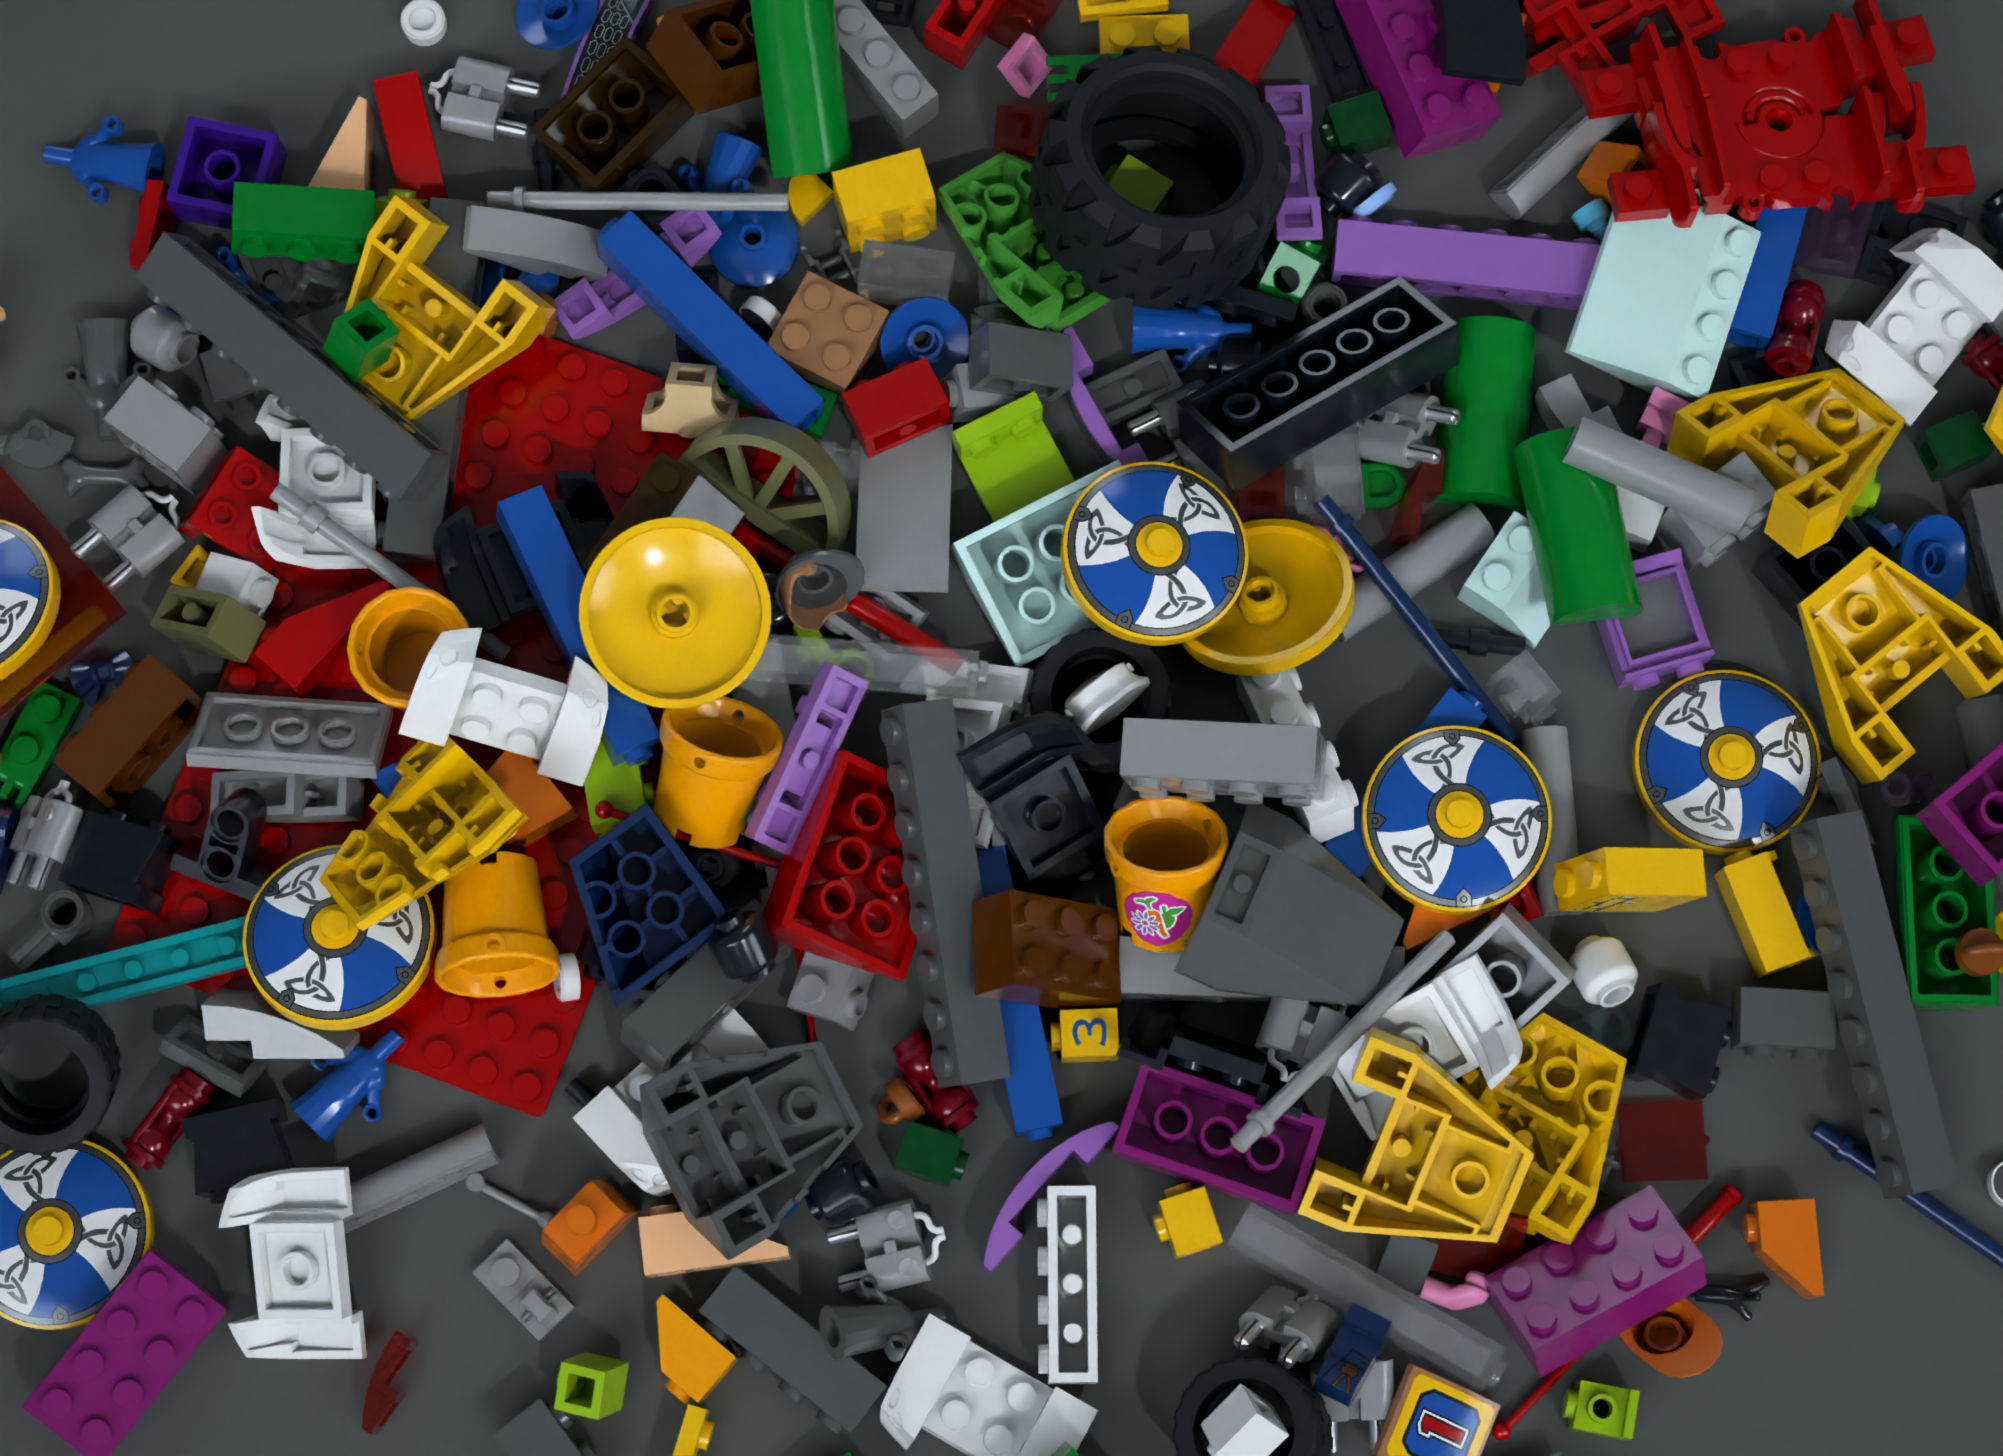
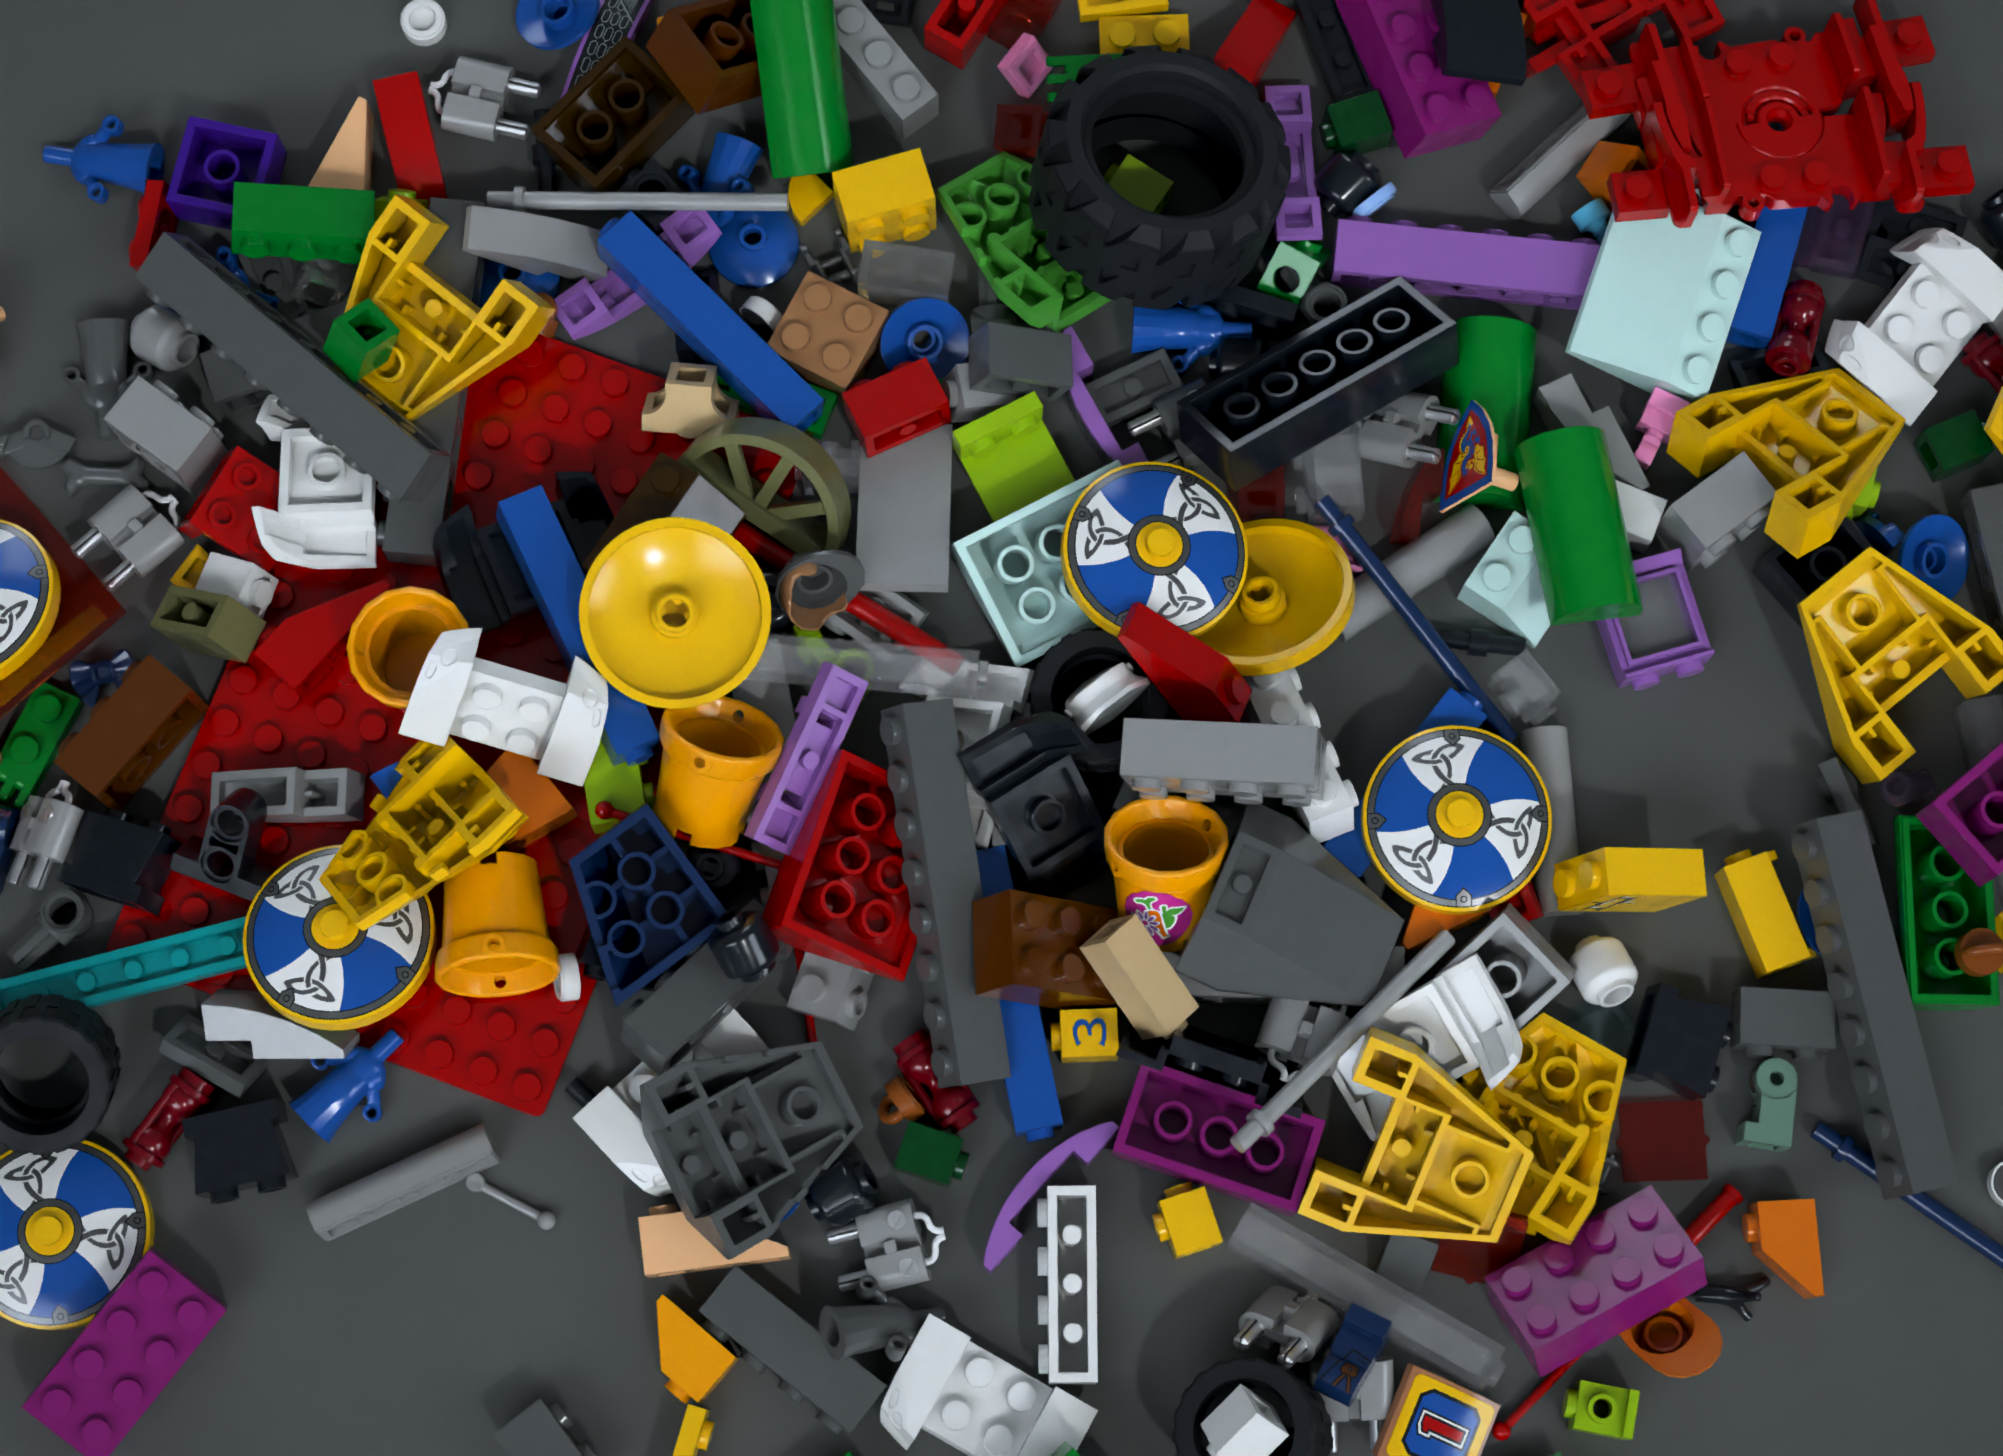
light grey tile [186,692,393,779] -> none
white piece [218,1167,367,1359] -> none
light grey bar [269,483,512,662] -> none
clear red slope [362,1330,419,1435] -> none
light grey hinge [472,1239,575,1342] -> none
orange torso [541,1178,640,1277] -> none
lime brick [554,1352,629,1420] -> none
green tile [1356,462,1405,512] -> none
bright pink arm [1418,1270,1490,1311] -> none
light grey brick [1561,416,1756,535] -> none
dish [1632,670,1821,855] -> none
none -> tan brick [1079,914,1199,1040]
none -> red slope [1117,602,1252,723]
none -> shield [1439,399,1519,513]
none -> sand green leg [1735,1058,1798,1153]

